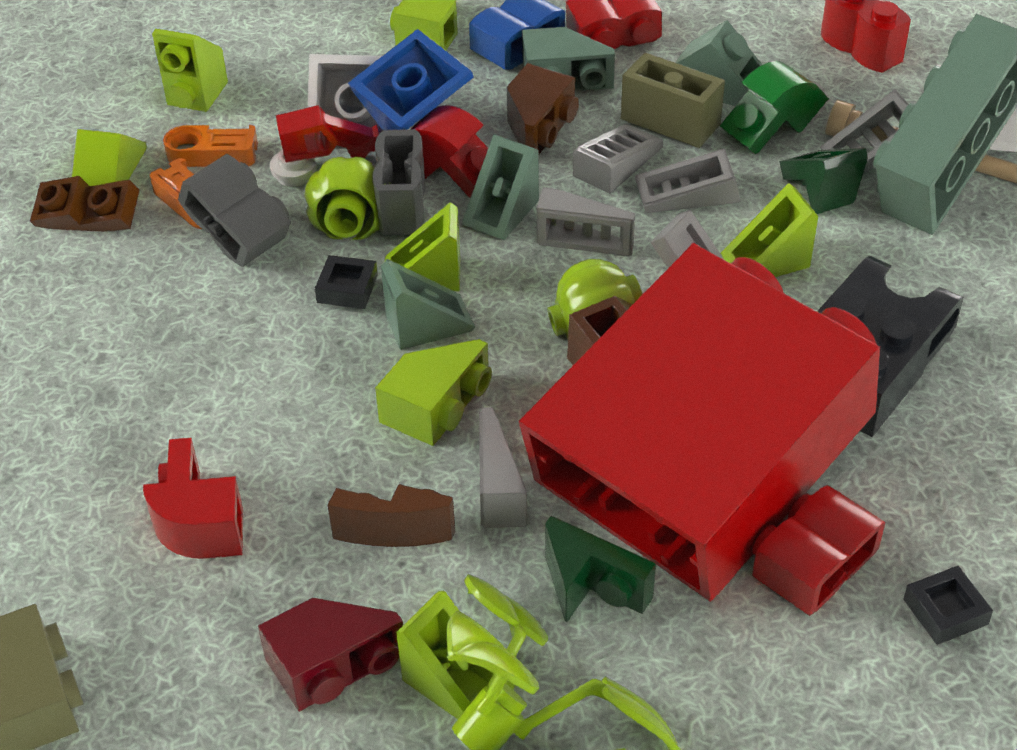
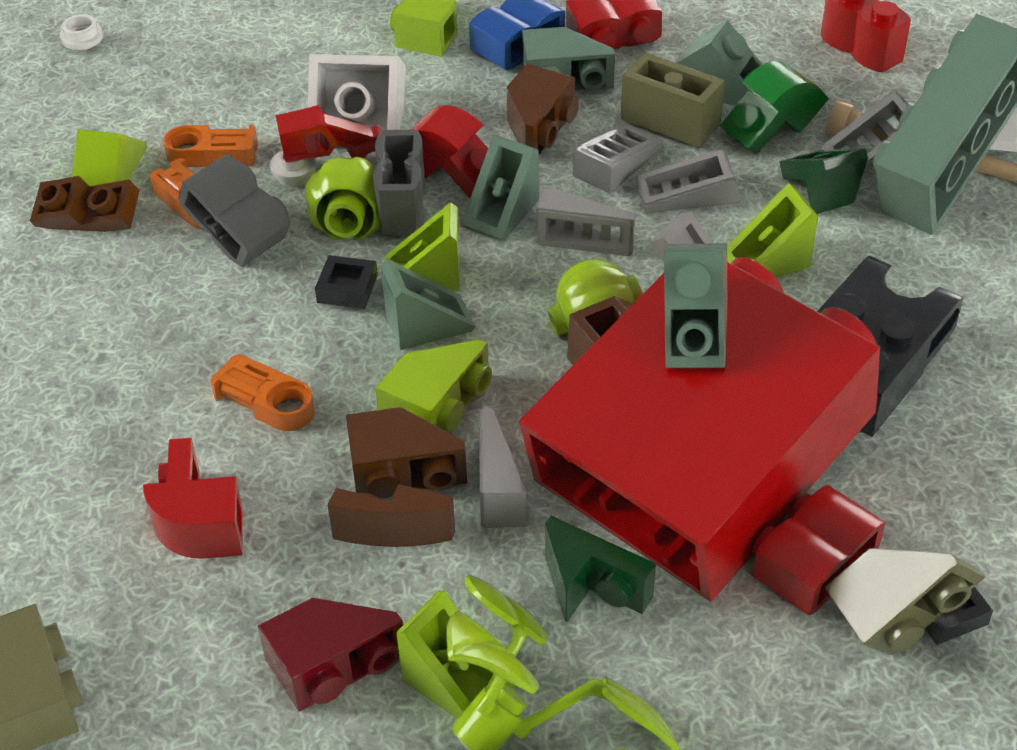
lime slope [152,29,228,112] -> none
blue slope [348,29,474,130] -> none
none -> white plate [60,14,103,50]
none -> orange piece [211,354,315,431]
none -> reddish brown slope [346,407,467,499]
none -> sand green slope [664,243,728,368]
none -> slope [825,548,985,655]

